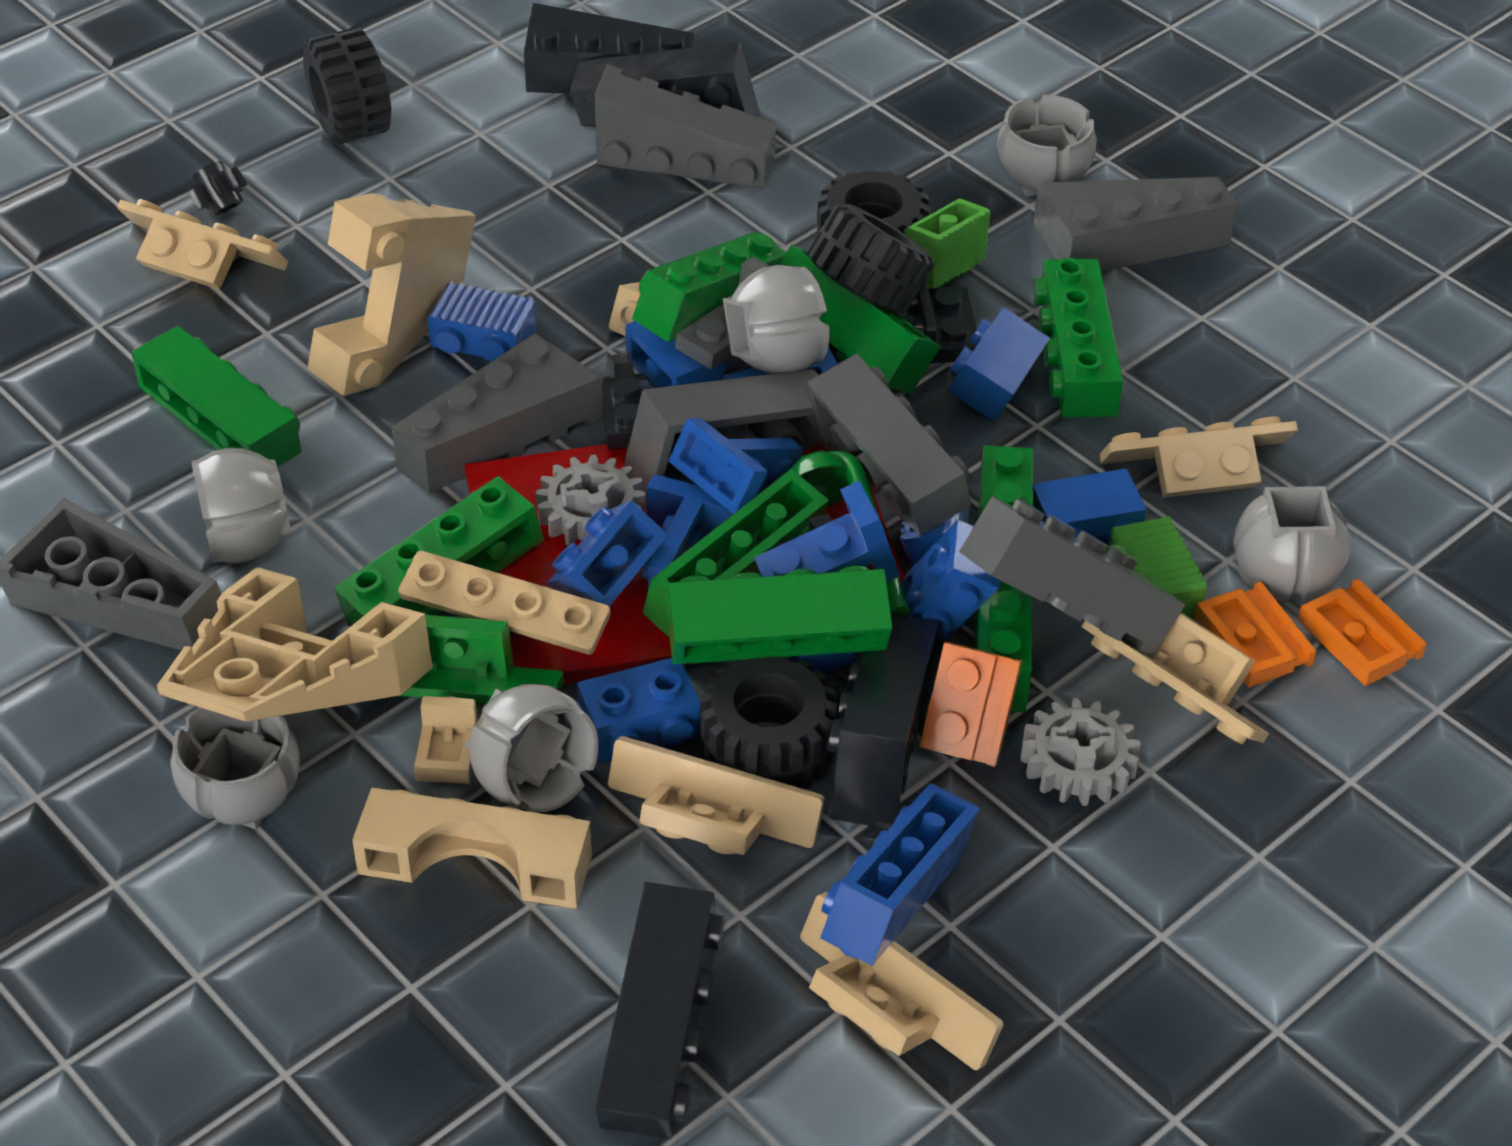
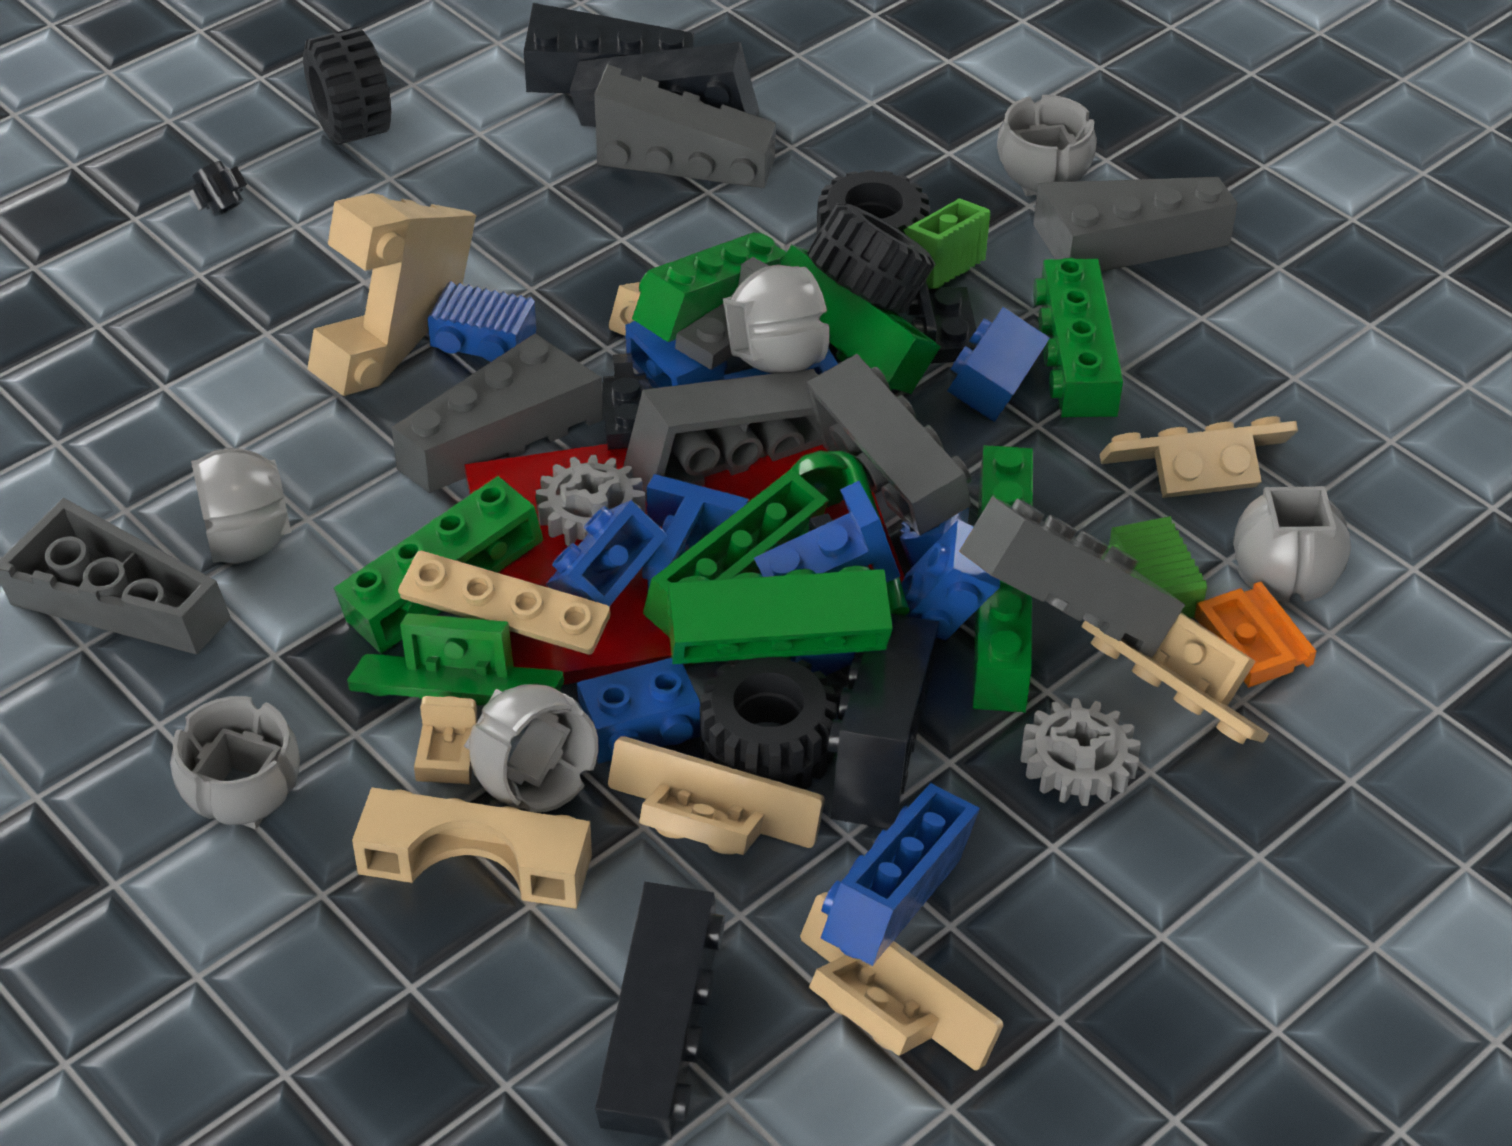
tan bracket [117,199,289,290] -> none
green brick [131,325,301,467] -> none
tan wedge [157,567,433,722] -> none
blue bracket [668,418,805,514] -> none
orange plate [919,642,1023,767] -> none
blue brick [1033,469,1147,546] -> none
orange plate [1298,579,1427,686] -> none

